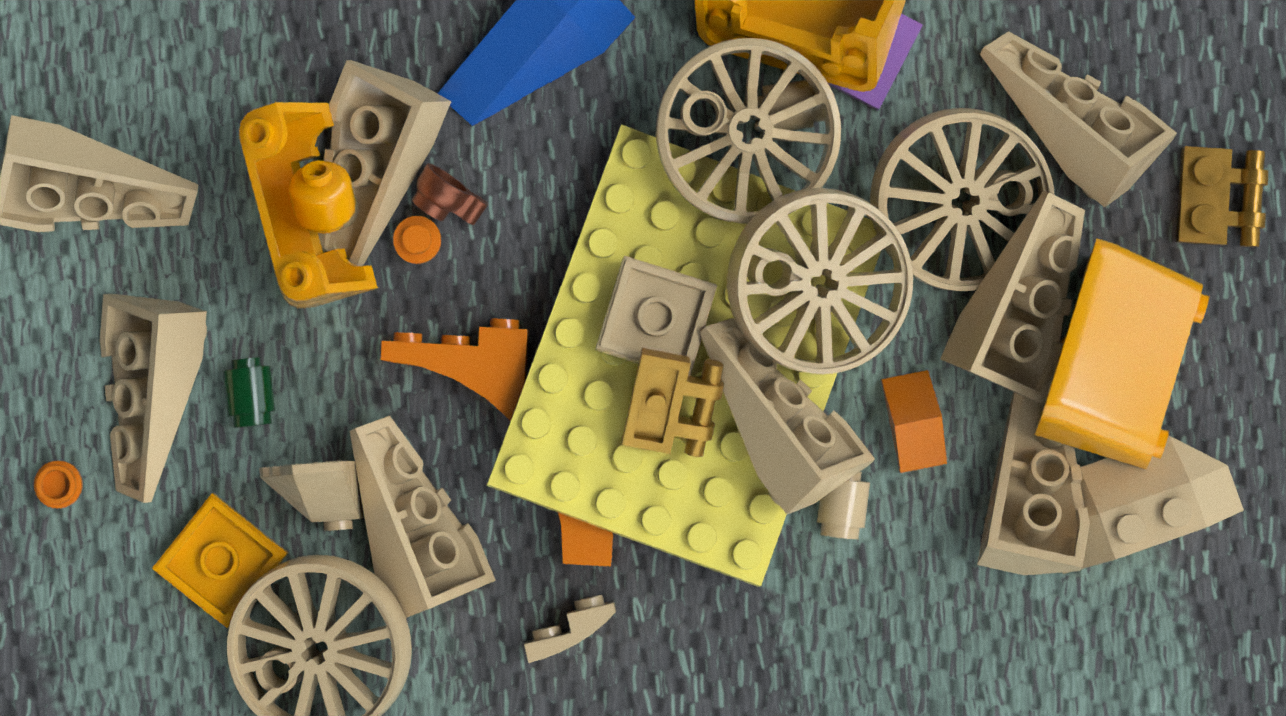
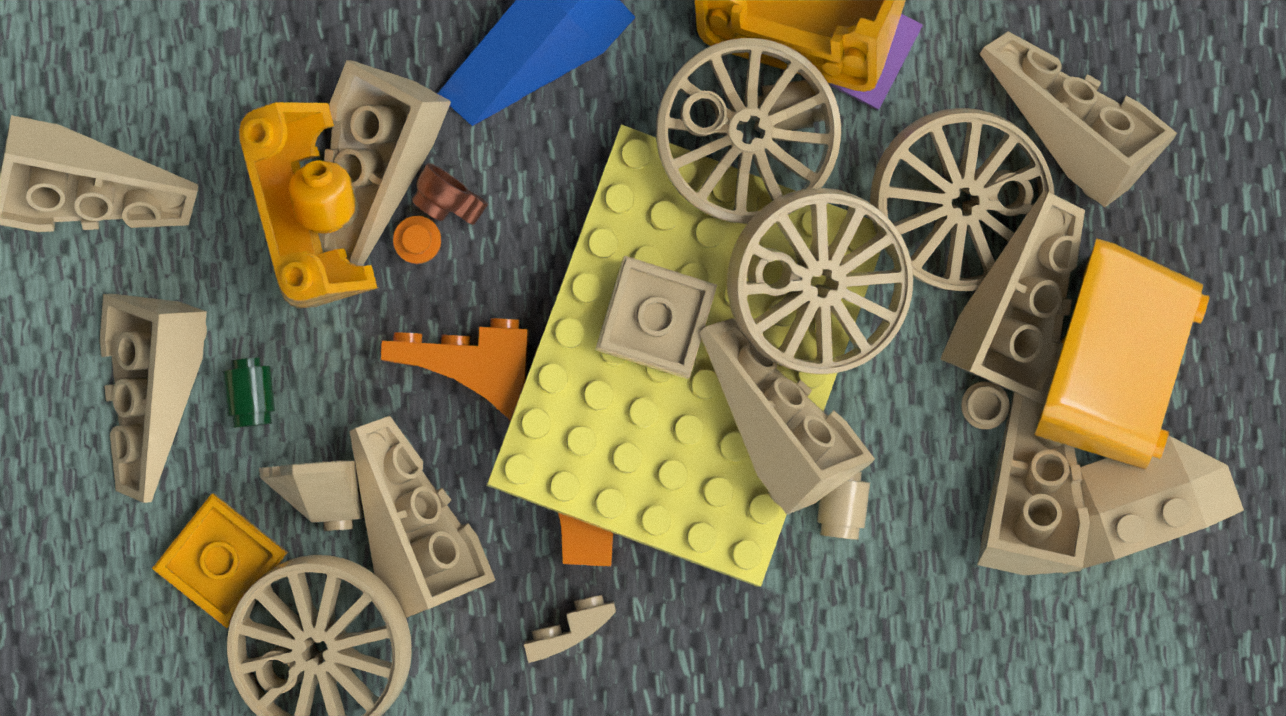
orange plate [34,461,83,509] -> none
pearl gold plate [622,348,725,457] -> none
orange slope [881,370,947,473] -> none
pearl gold plate [1176,146,1269,247] -> none
none -> tan plate [961,382,1010,429]

